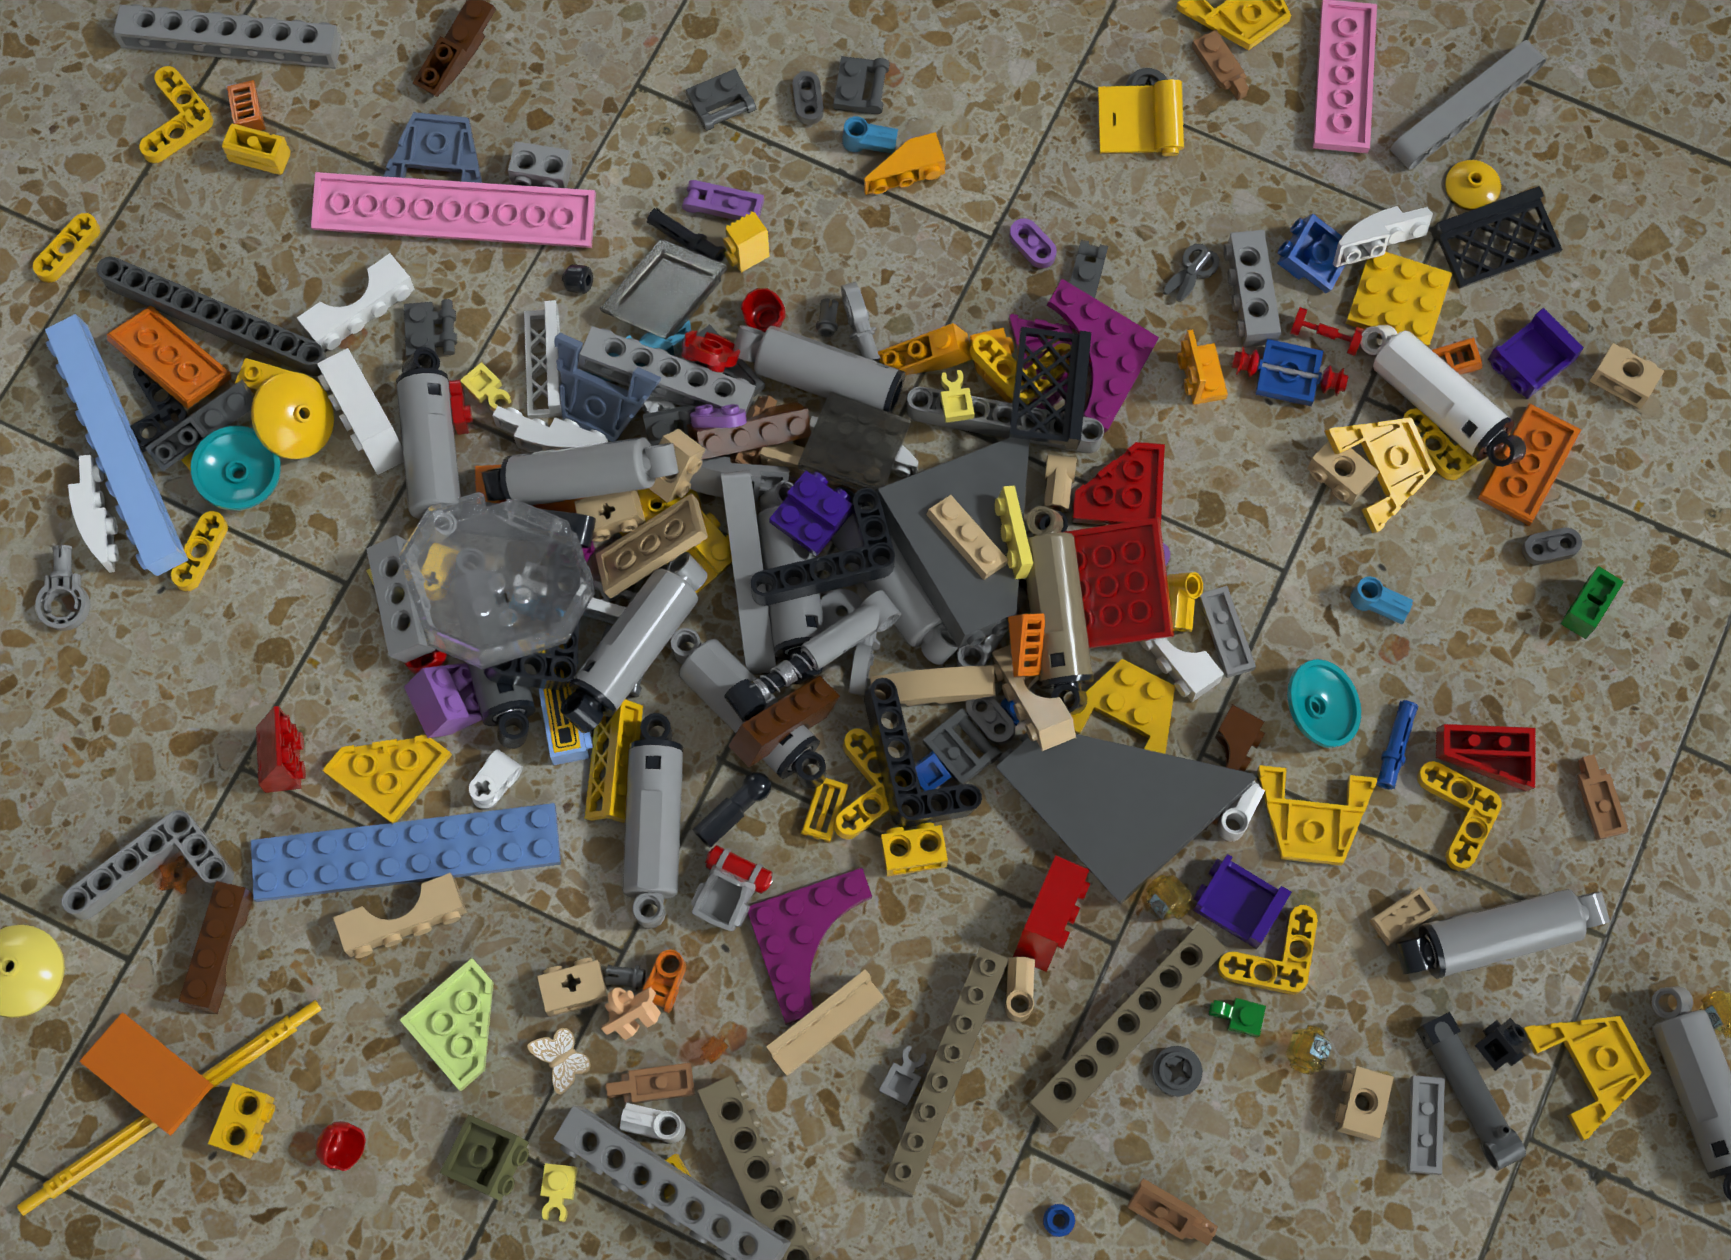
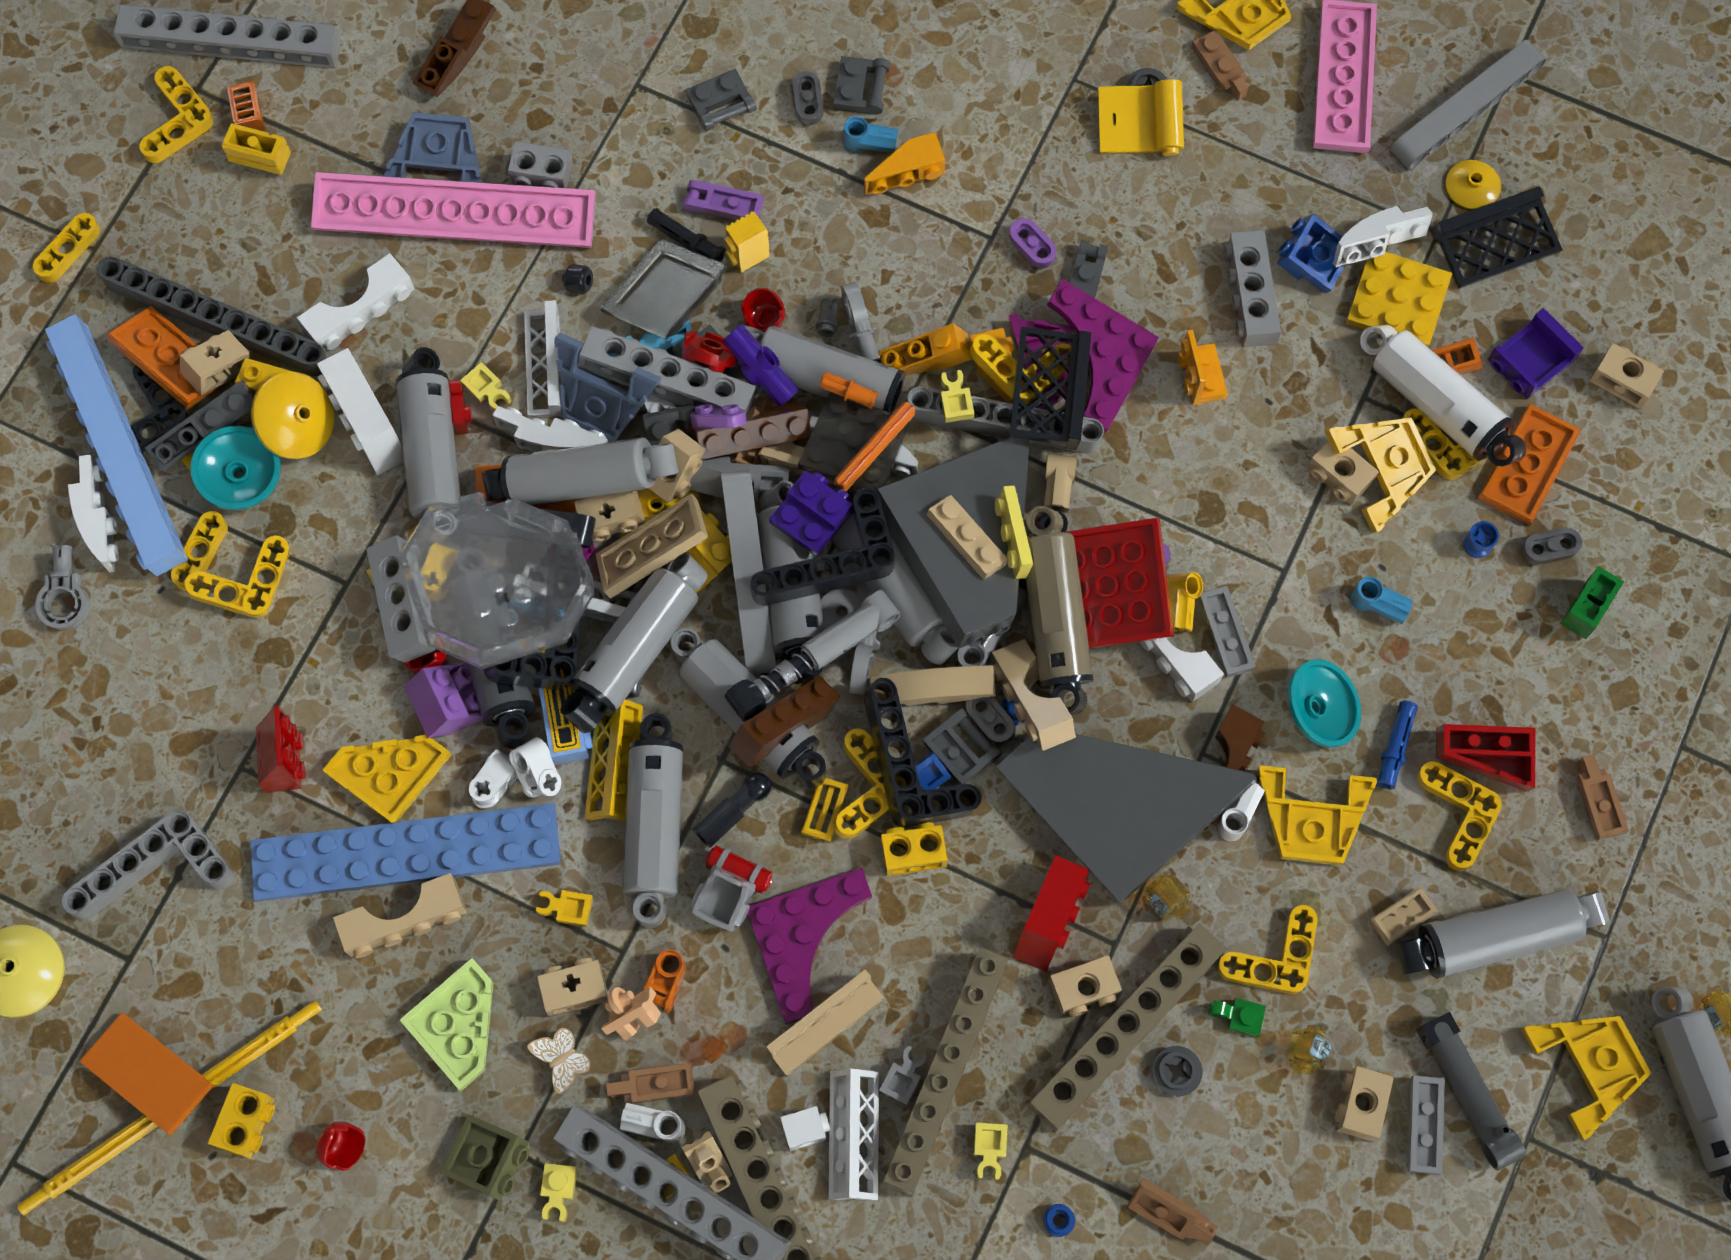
clear orange plate [158,855,198,894] -> none
reddish brown arch [179,881,254,1014] -> none
dark grey plate [404,299,457,359] -> none
dark grey pin [605,965,646,990] -> none
tan piece [1004,957,1035,1022] -> none
orange slope [1008,613,1045,677] -> none
yellow wing [1070,659,1175,754] -> none
red plate [1072,442,1165,525] -> none
dark grey piece [1163,244,1220,302] -> none
dark purple panel [1193,854,1292,949] -> none
blue plate [1232,339,1348,407] -> none
red wheel [1290,307,1365,356] -> none
black brick [1475,1018,1531,1071] -> none
none -> tan brick [180,330,249,395]
none -> yellow beam [185,536,290,618]
none -> white piece [509,737,561,798]
none -> yellow plate [536,890,593,927]
none -> tan hips [681,1131,733,1193]
none -> dark purple piece [722,324,799,407]
none -> white brick [780,1106,830,1152]
none -> orange axle [819,372,878,409]
none -> white fence [828,1068,879,1201]
none -> orange axle [834,402,916,491]
none -> light yellow plate [974,1123,1008,1180]
none -> tan brick [1048,955,1122,1018]
none -> blue wheel [1463,521,1499,558]

